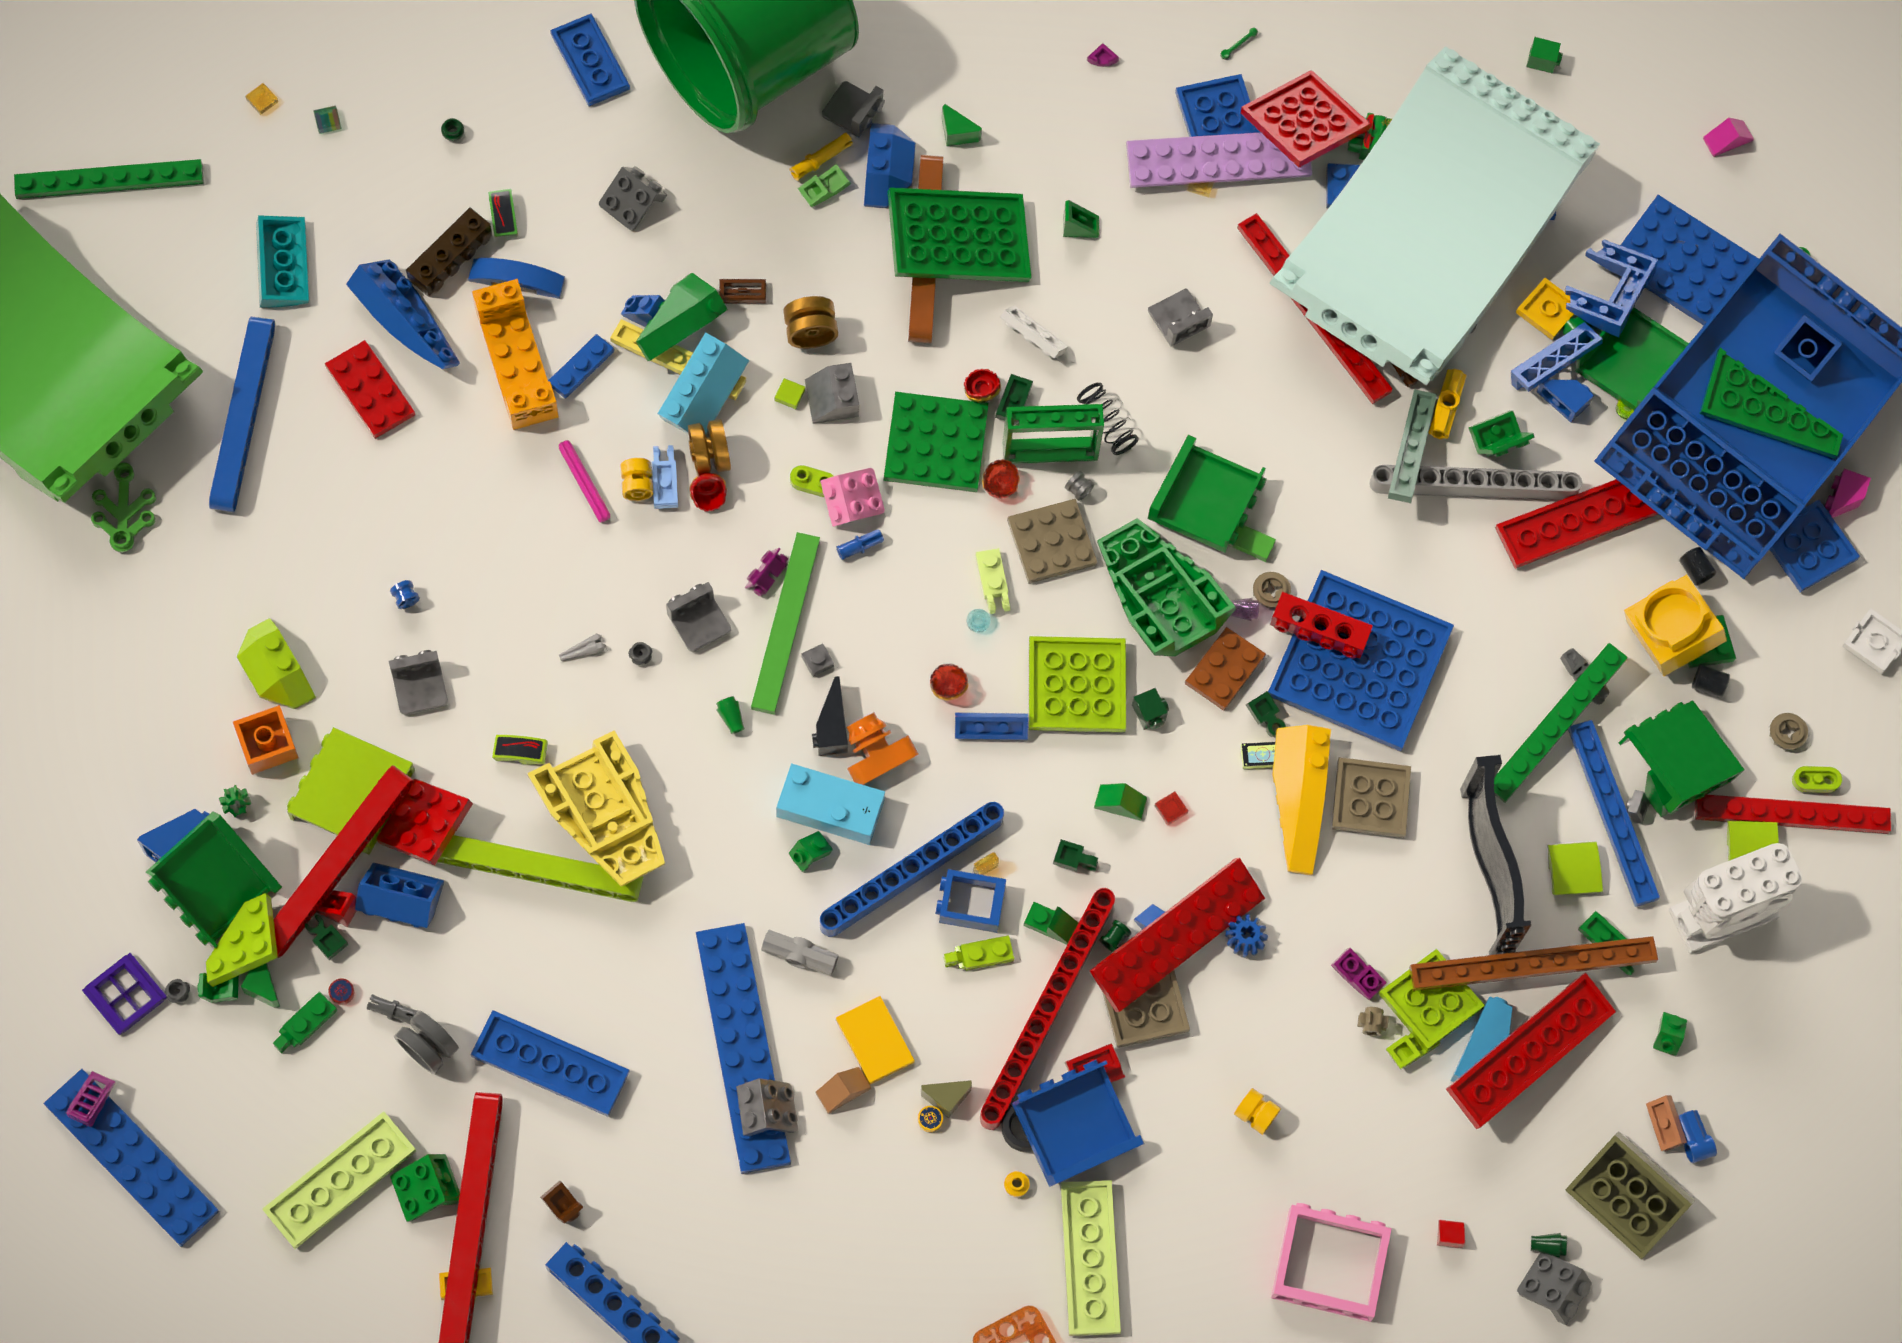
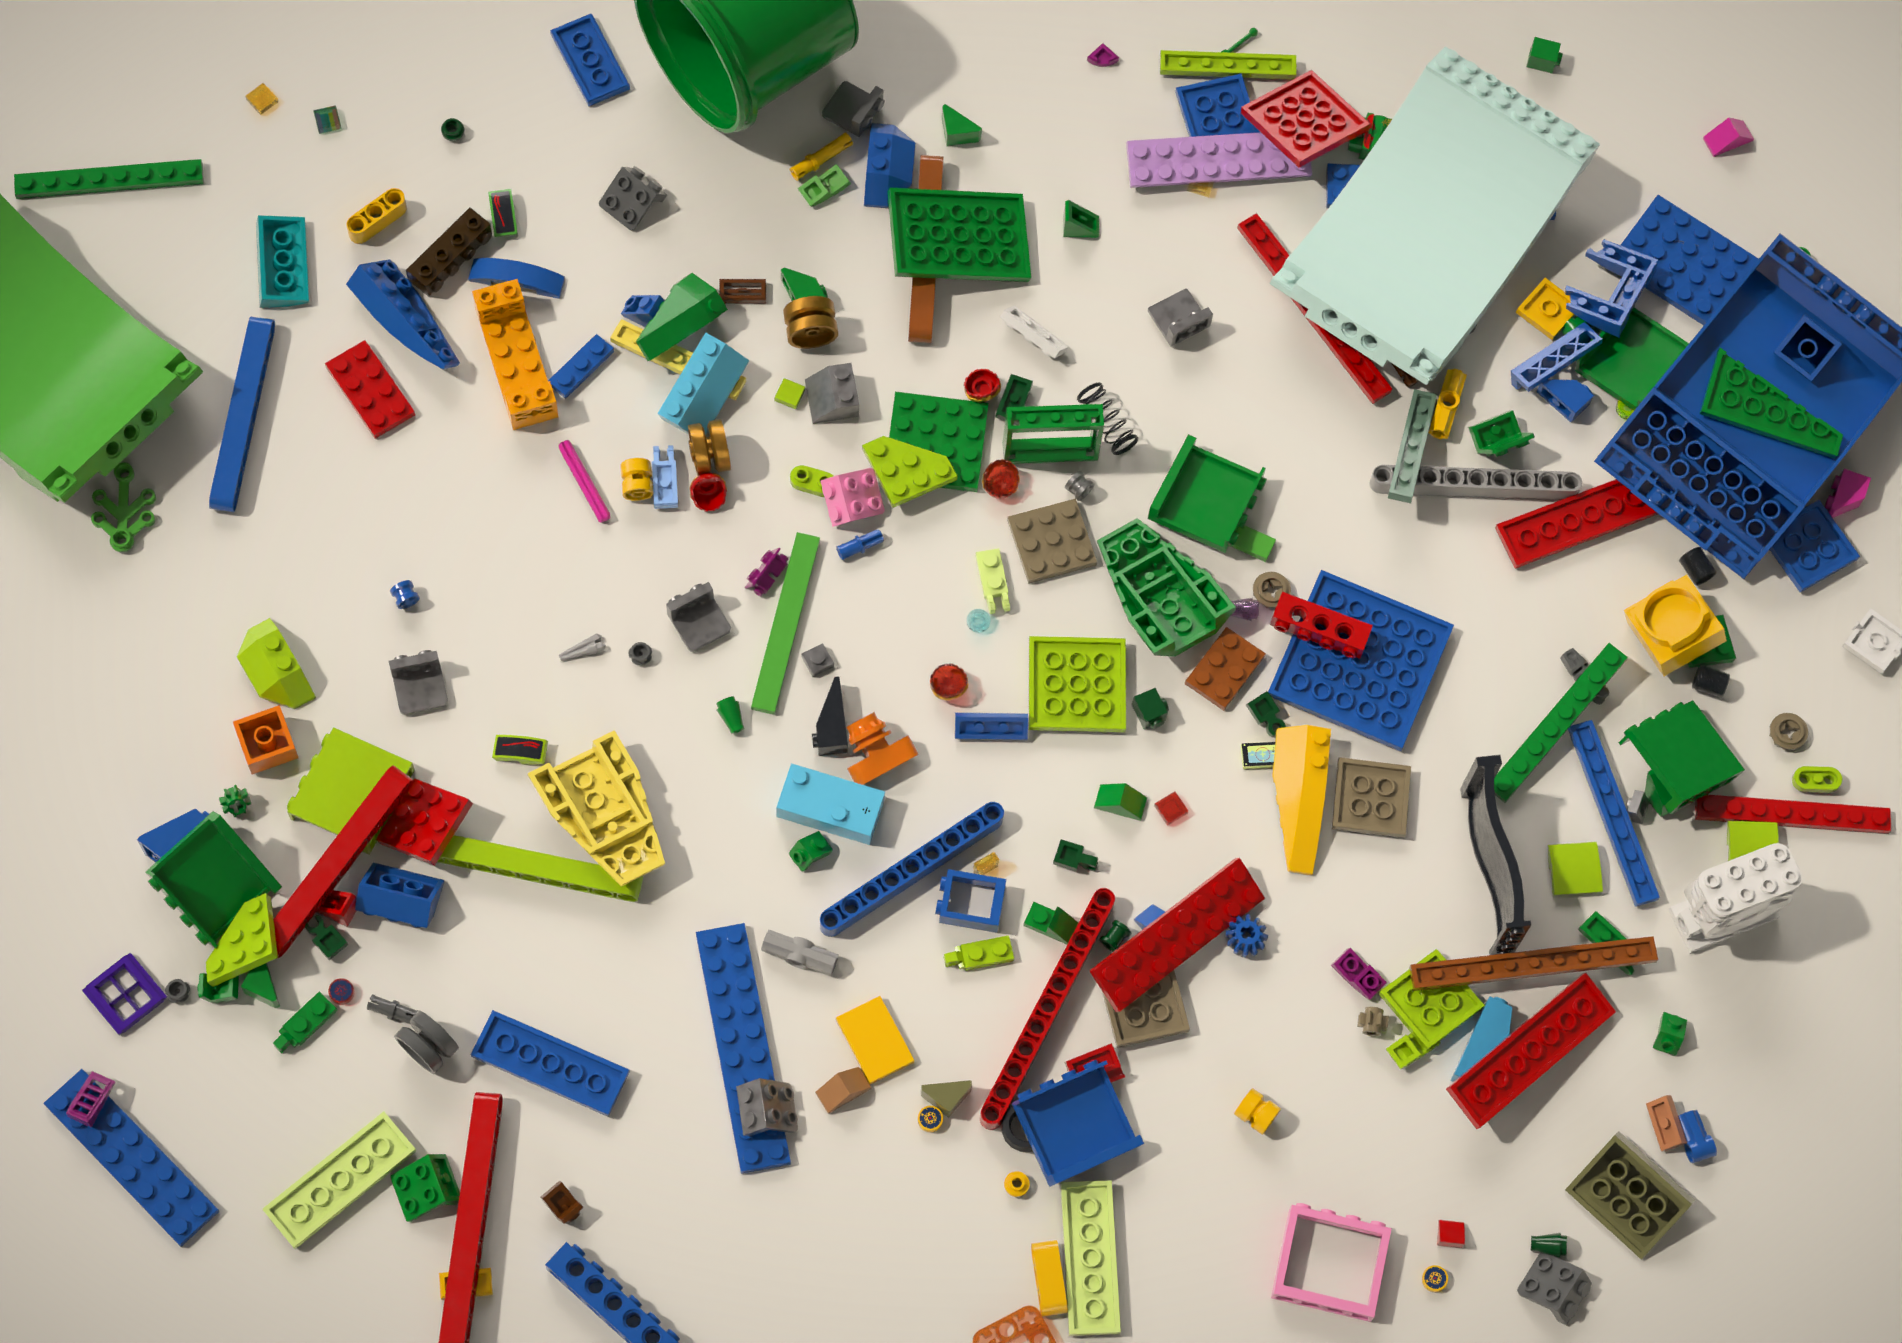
none -> yellow beam [346,188,407,244]
none -> green slope [781,268,828,301]
none -> lime plate [862,436,957,508]
none -> yellow beam [1031,1240,1068,1317]
none -> lime plate [1160,50,1297,79]
none -> tile [1422,1265,1448,1292]

